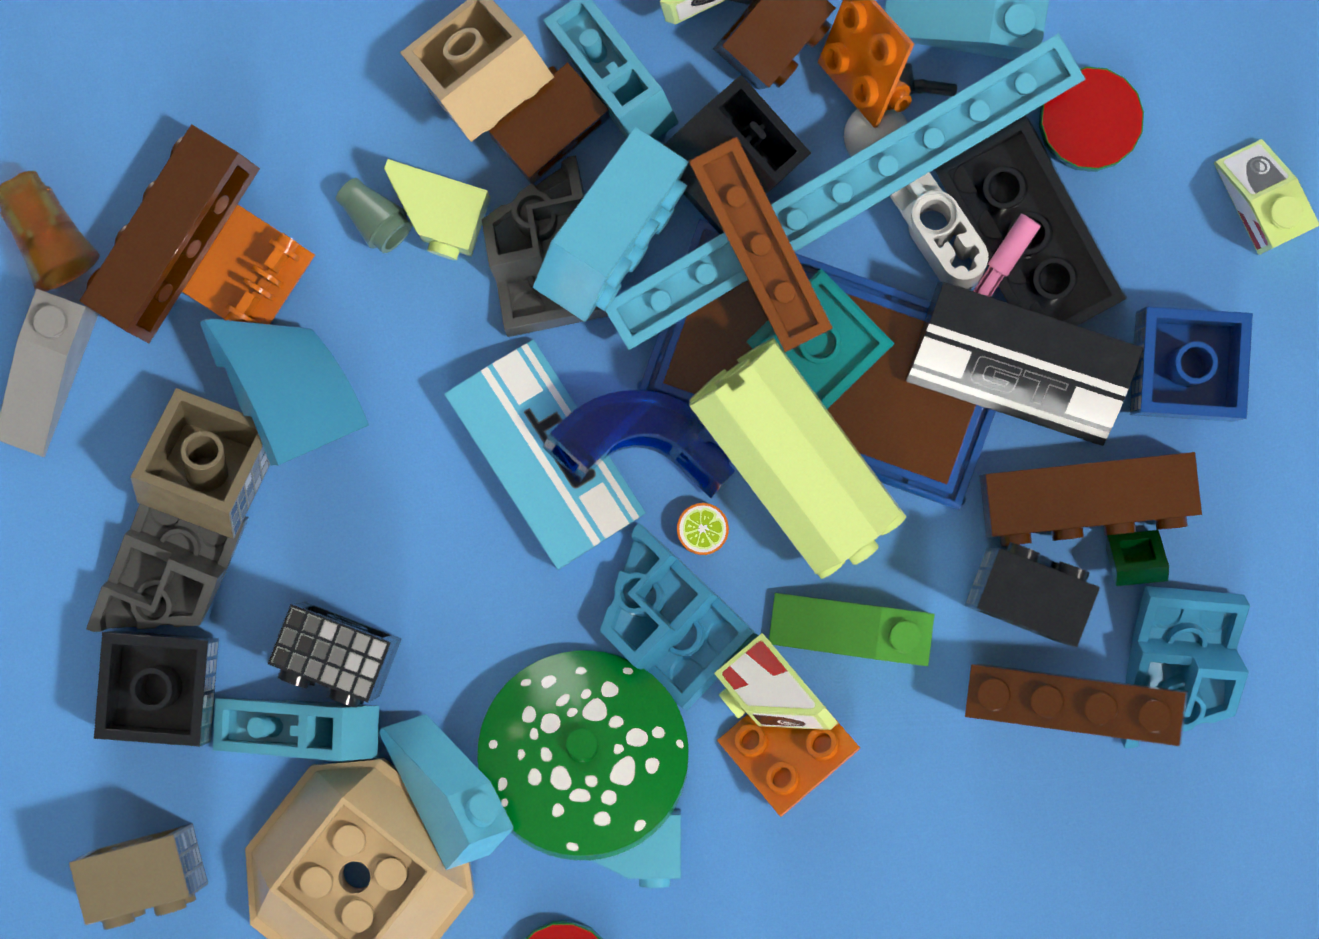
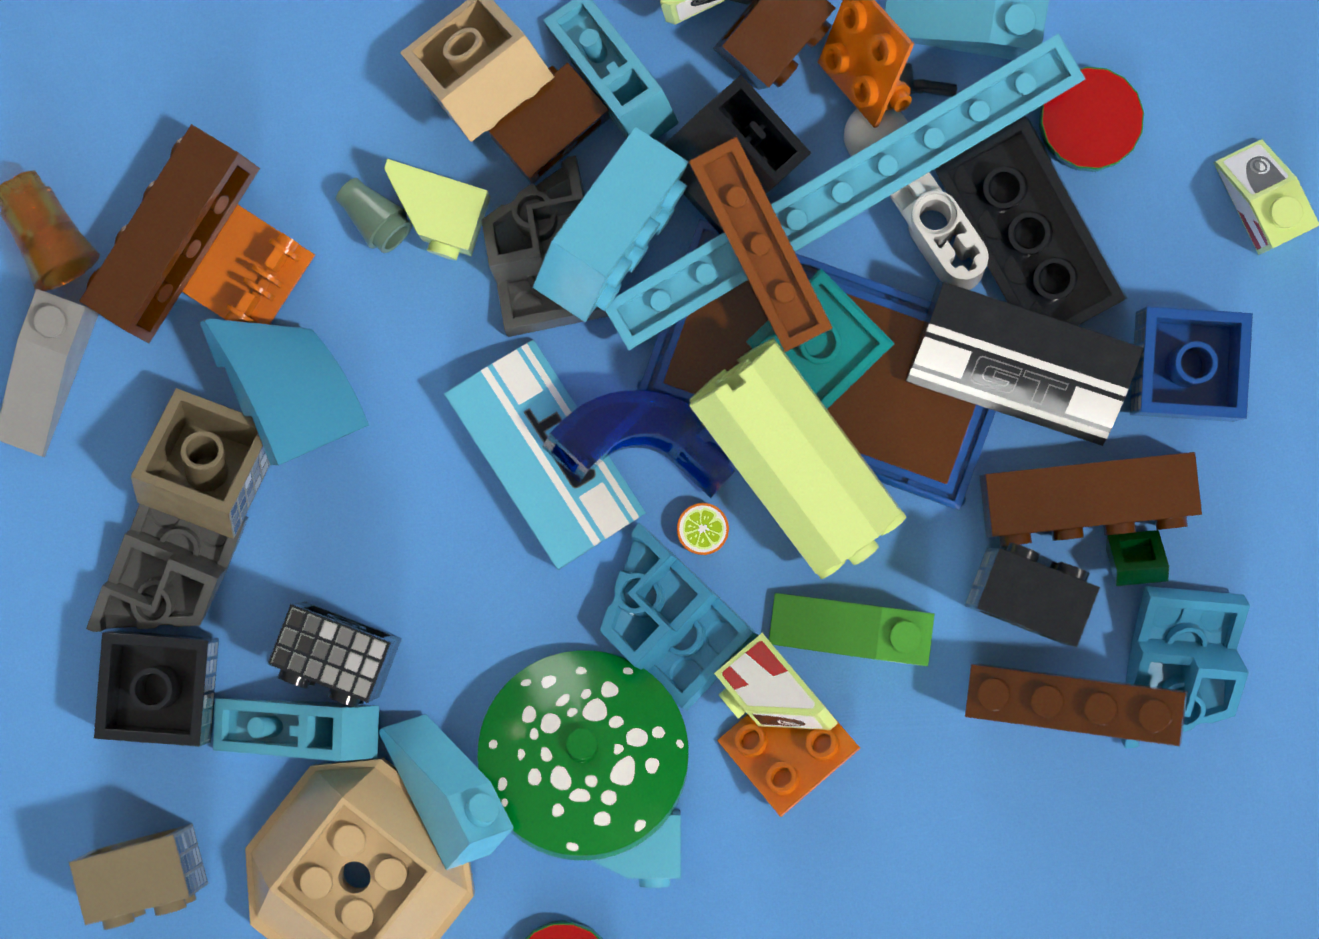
bright pink pin [973,213,1041,297] -> none

